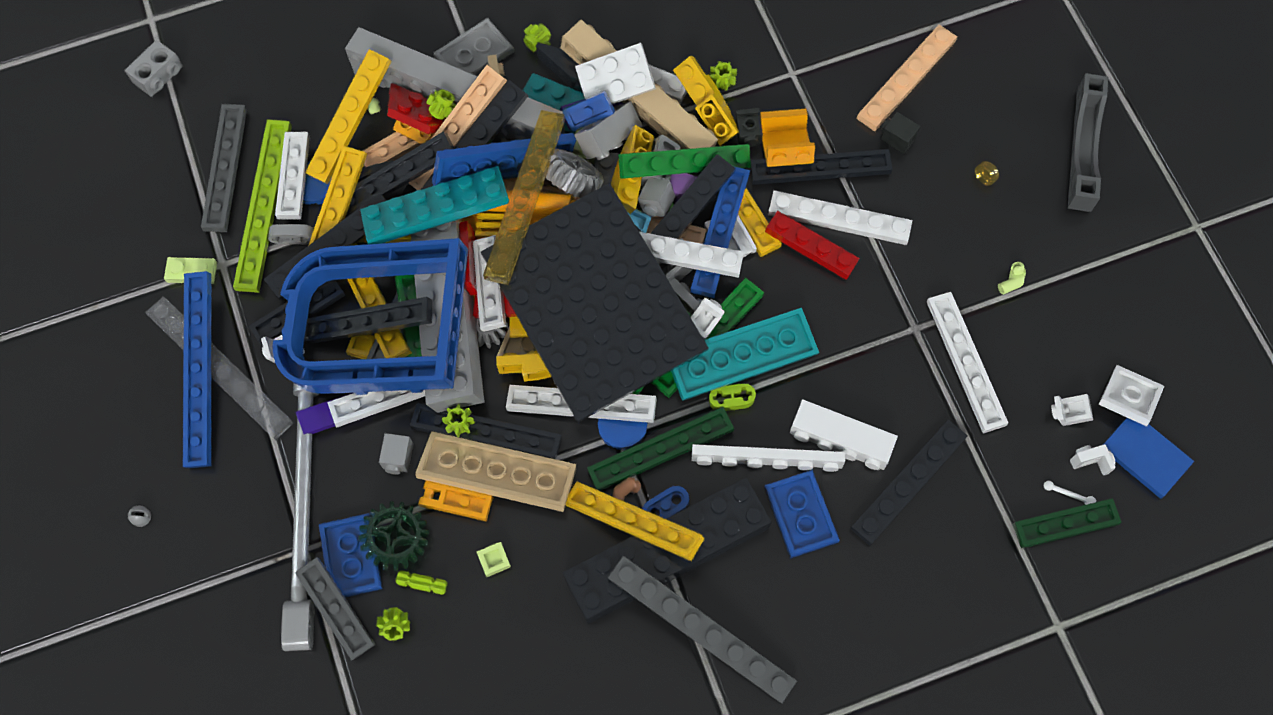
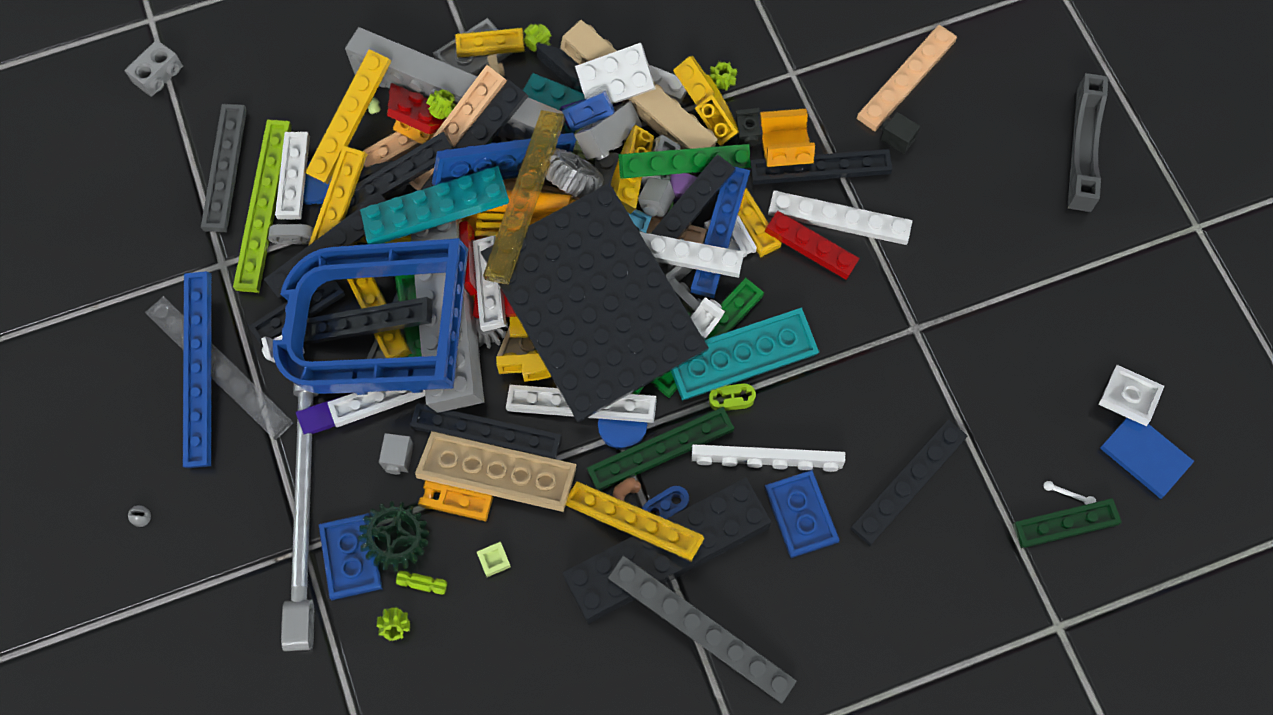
yellowish green plate [164,257,217,284] -> none
dark grey plate [295,557,376,660] -> none
yellow tile [346,334,376,359] -> none
lime gear [442,404,475,437] -> none
white brick [790,399,898,470] -> none
white plate [927,292,1008,433] -> none
clear yellow tile [975,161,999,185] -> none
yellowish green arm [998,262,1026,295] -> none
white bracket [1051,394,1093,426] -> none
white bracket [1070,444,1115,475] -> none
none -> yellow tile [455,28,524,58]

